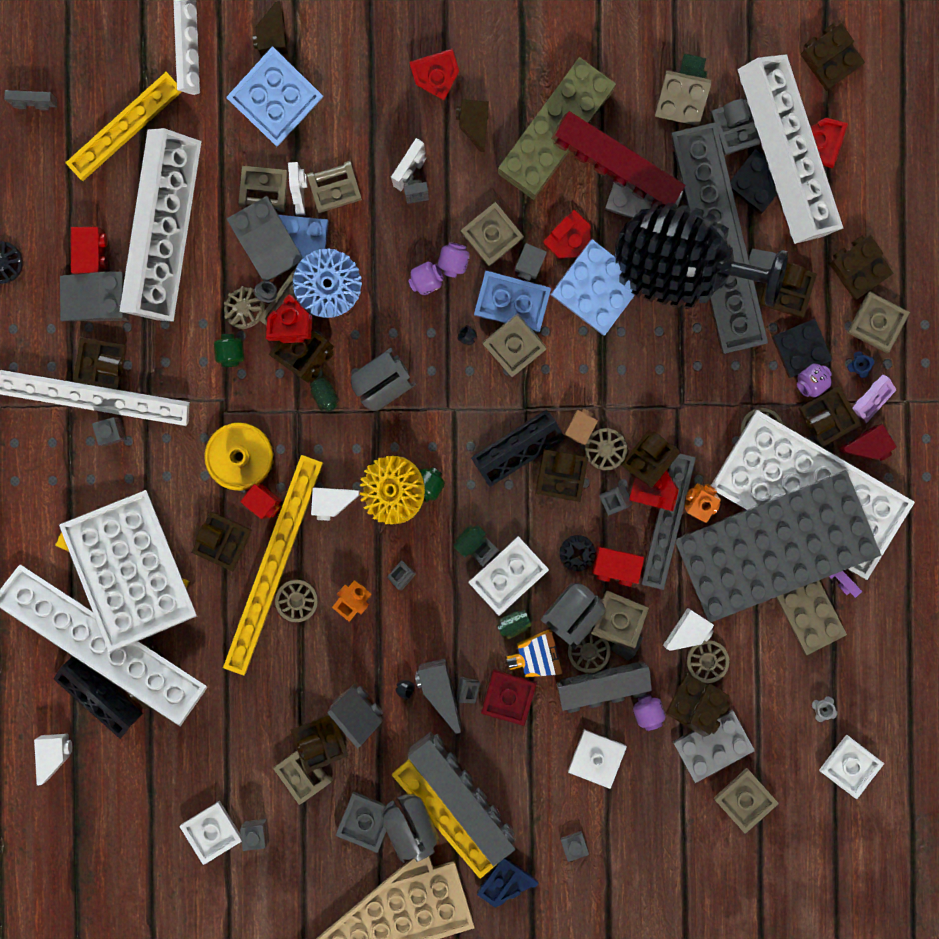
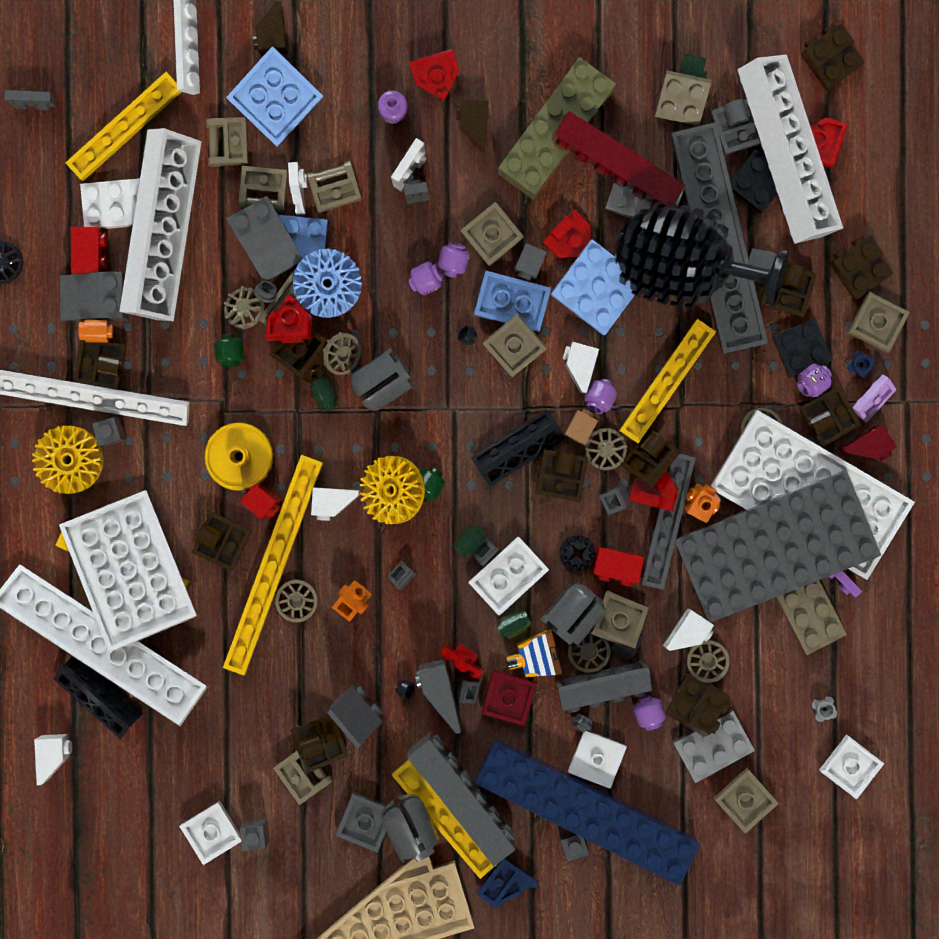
none -> yellow wheel [32,426,104,494]
none -> orange brick [79,320,113,343]
none -> white plate [80,178,140,229]
none -> dark tan plate [206,117,249,167]
none -> dark tan wheel [323,332,361,375]
none -> medium lavender head [378,91,408,124]
none -> red plate [441,643,483,679]
none -> dark blue brick [475,738,700,886]
none -> white slope [563,342,599,394]
none -> dark grey plate [571,713,593,733]
none -> medium lavender head [584,379,617,414]
none -> yellow plate [619,319,716,444]

